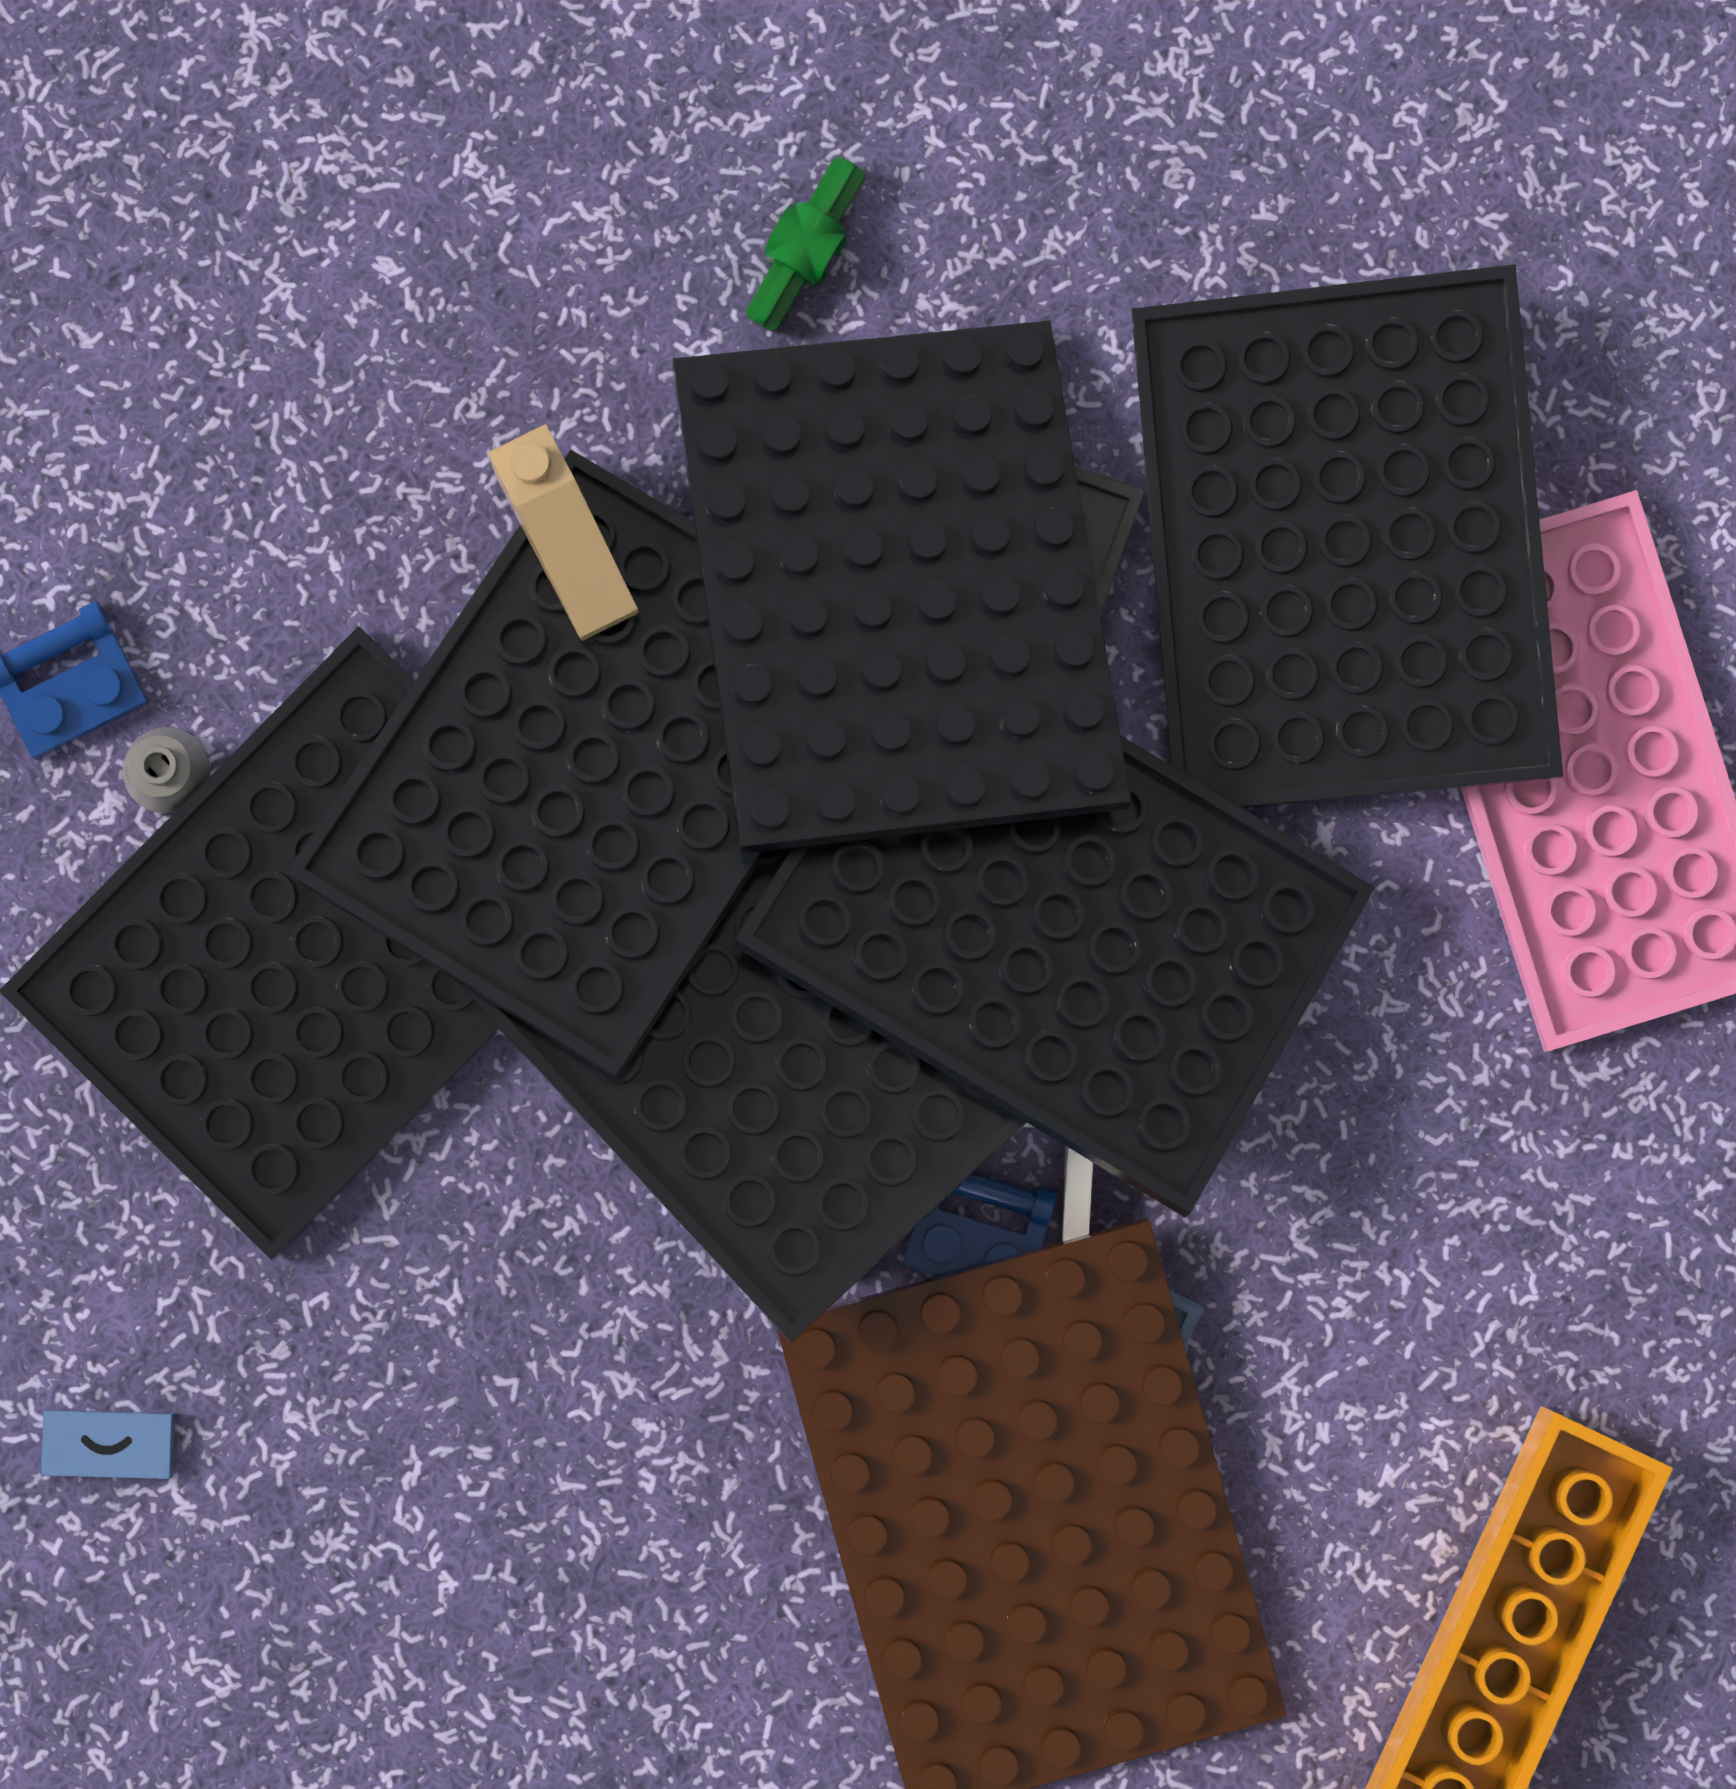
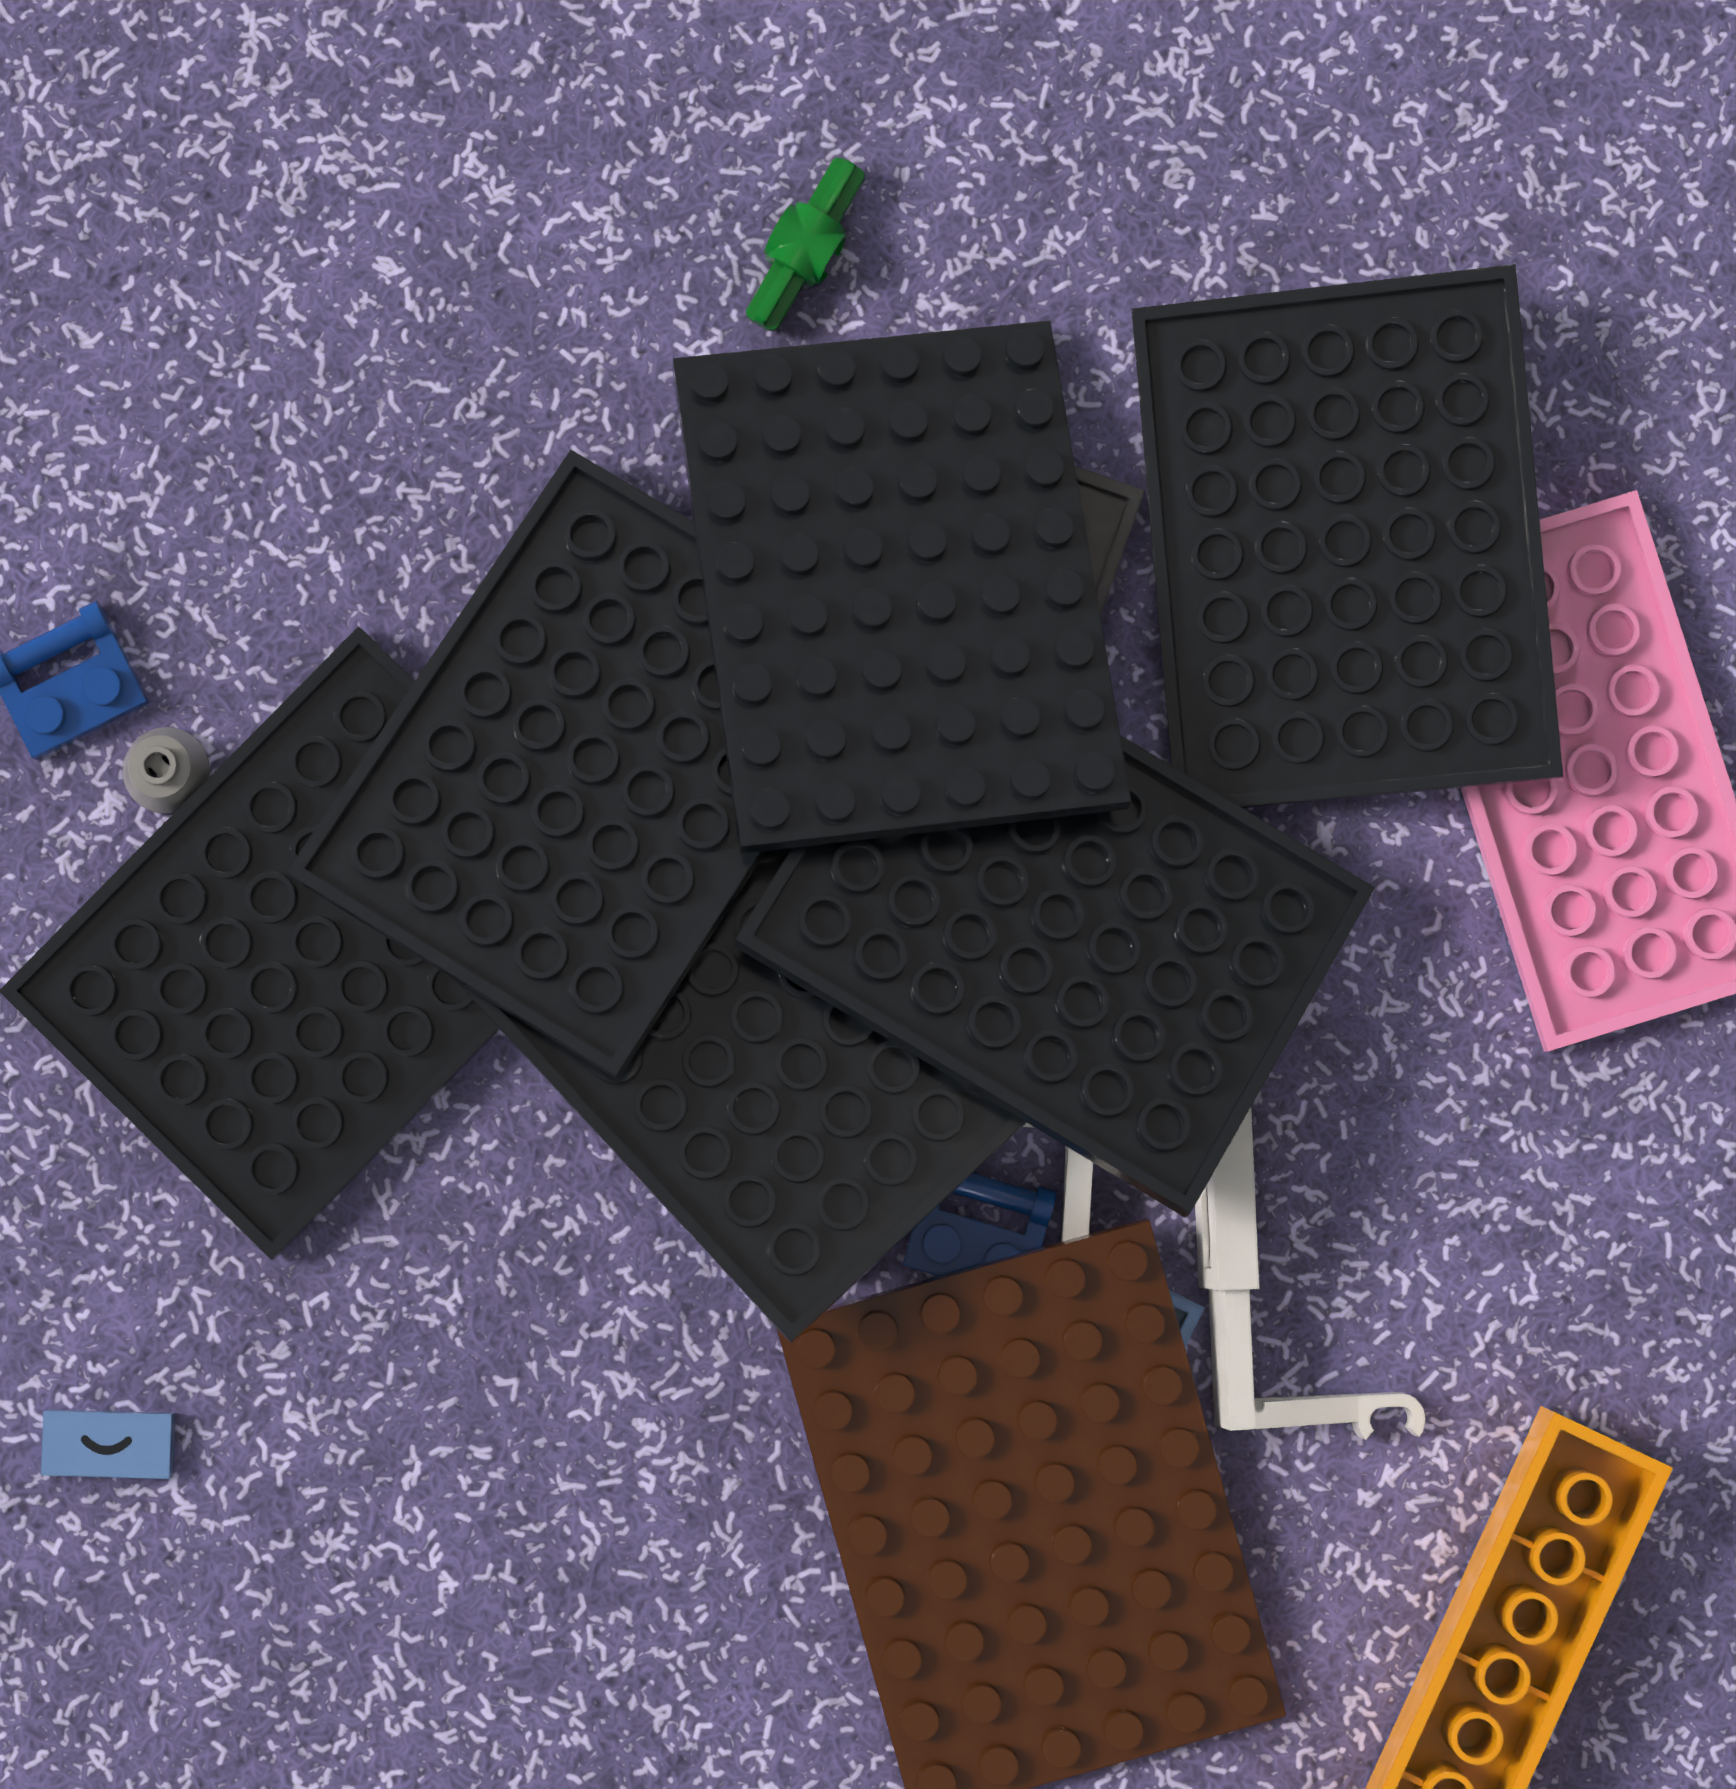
tan slope [487,424,639,641] -> none
none -> white hinge [1195,1108,1425,1440]

